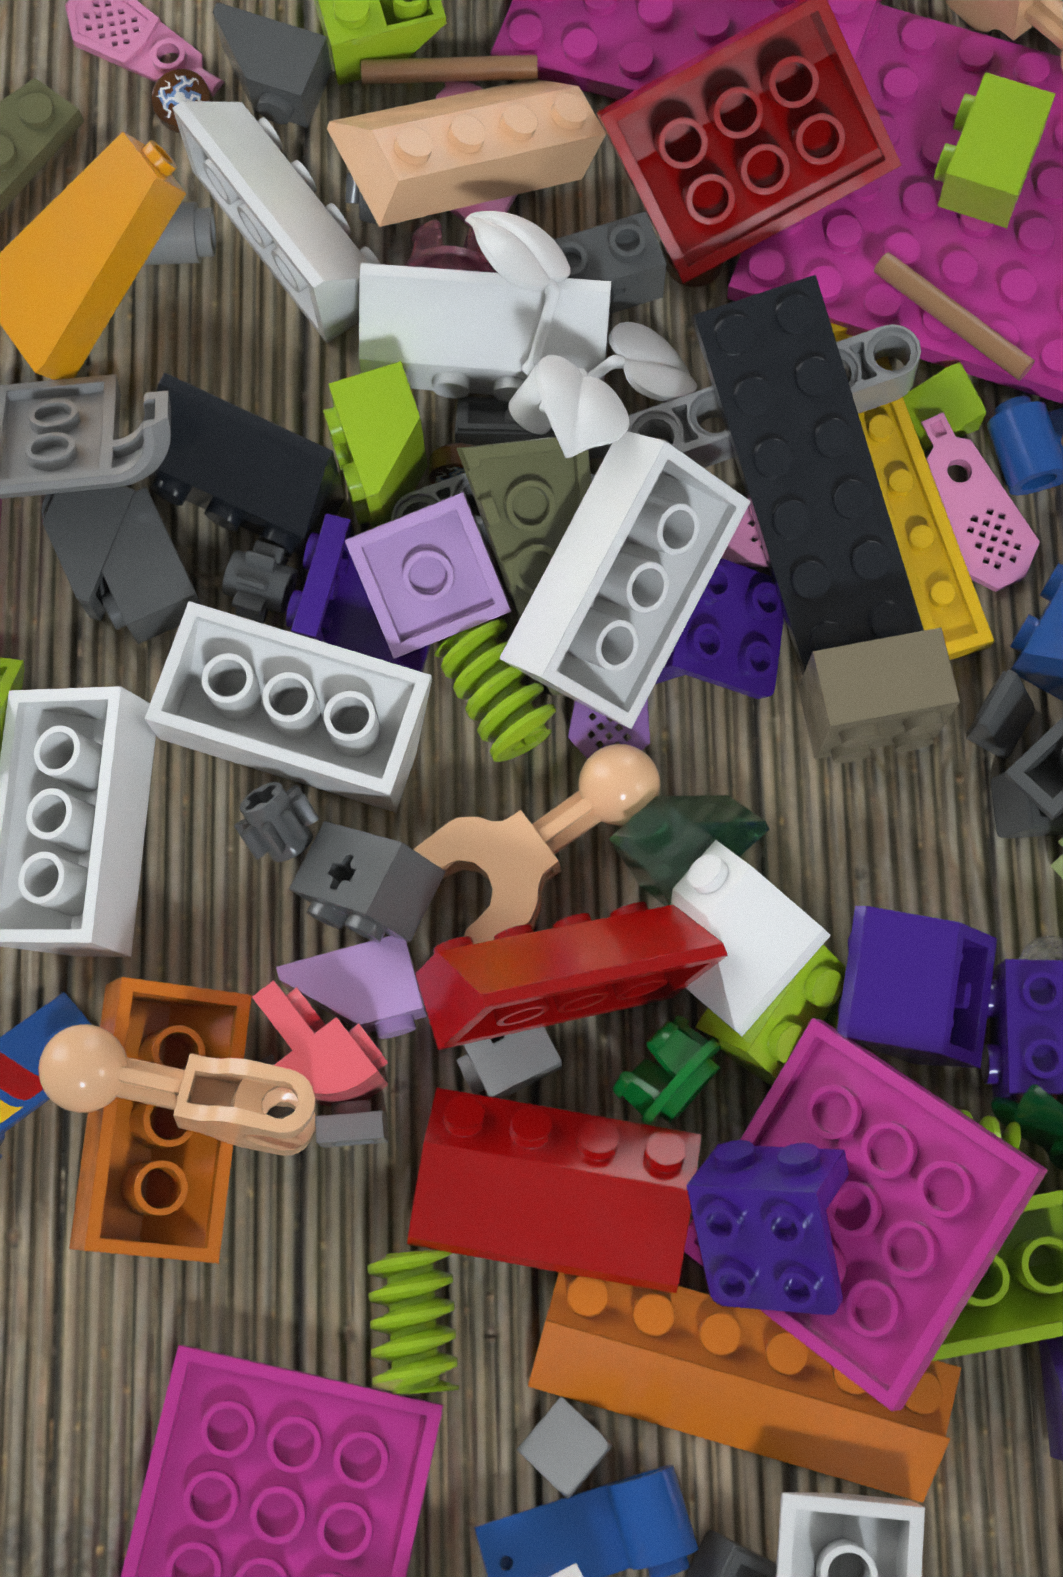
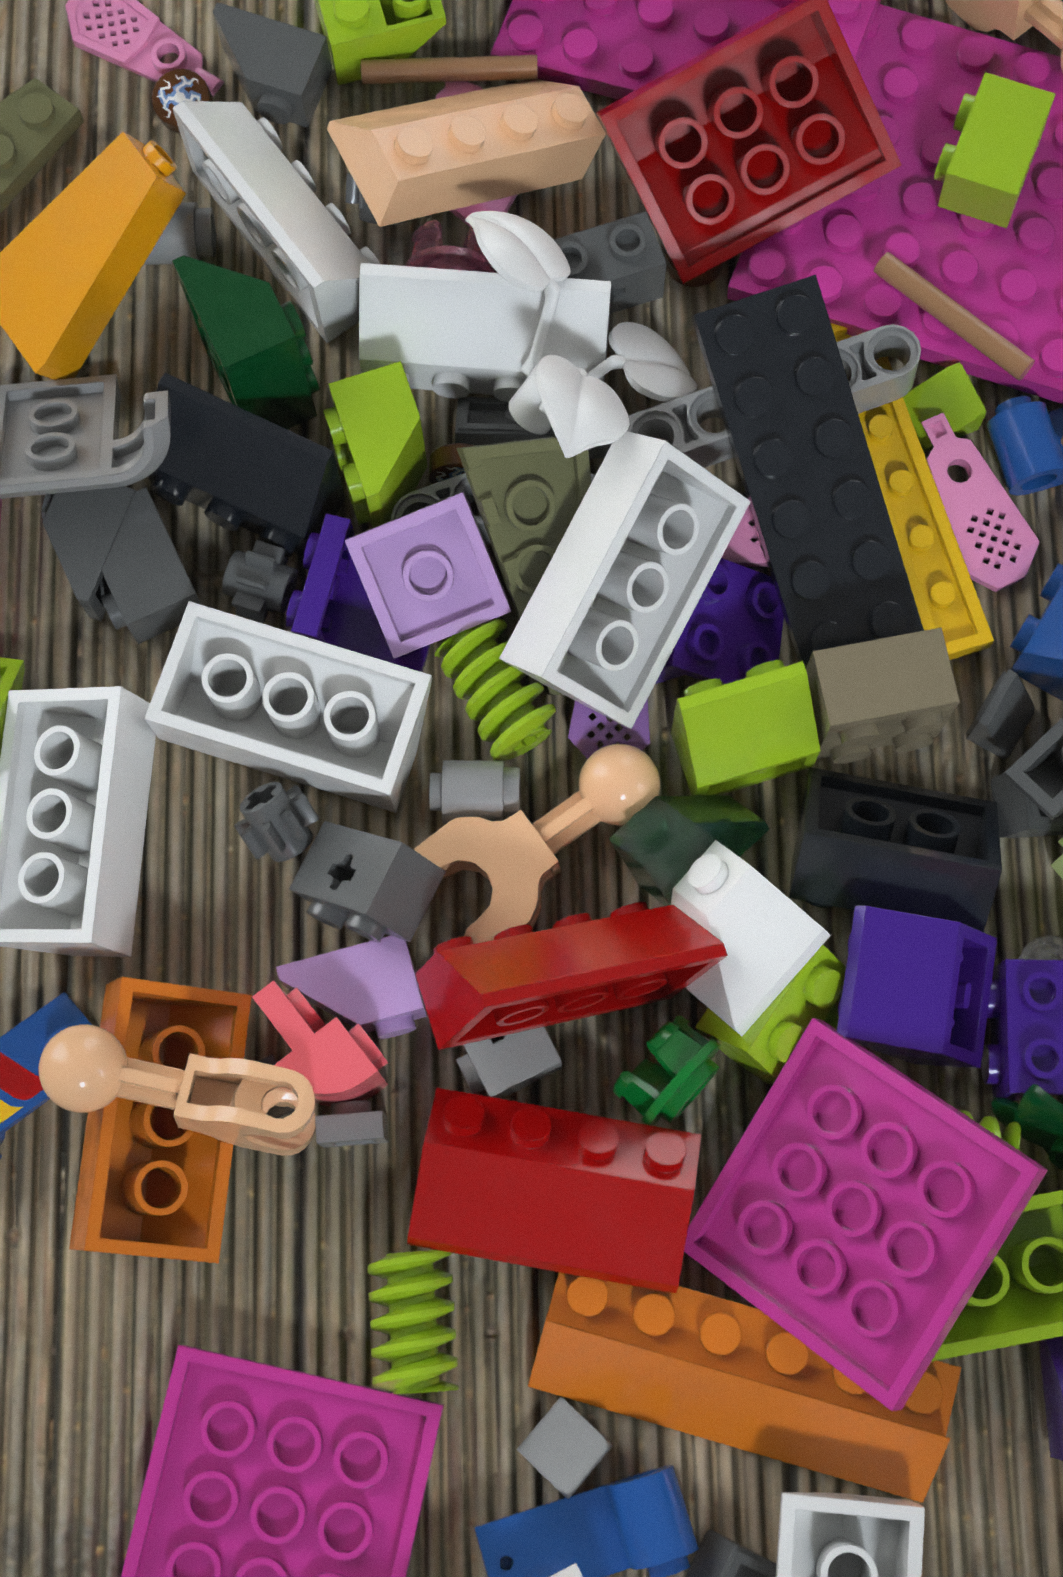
dark purple bracket [686,1140,849,1315] -> none
none -> dark green slope [172,255,320,429]
none -> light grey brick [429,760,520,824]
none -> lime slope [670,660,821,803]
none -> black slope [789,767,1002,932]

